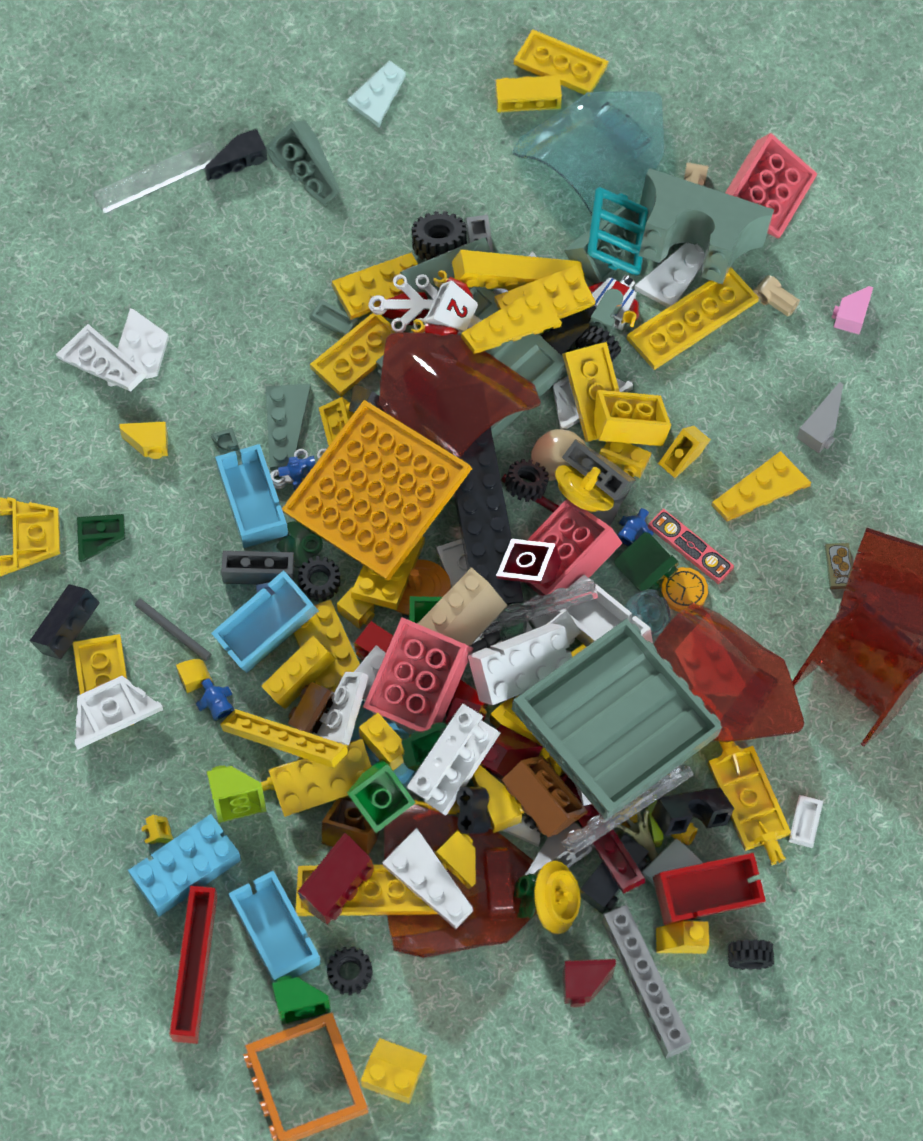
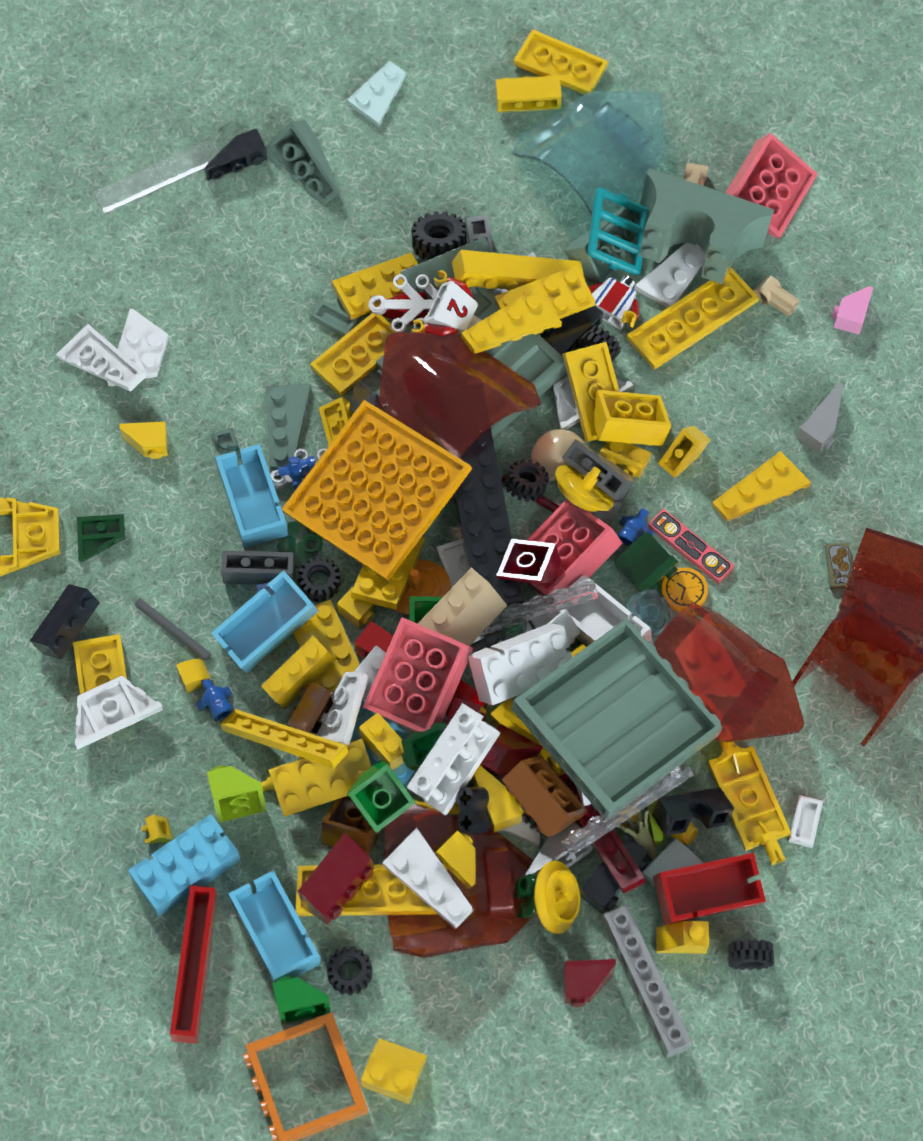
sand green leg [590,289,623,335] -> none

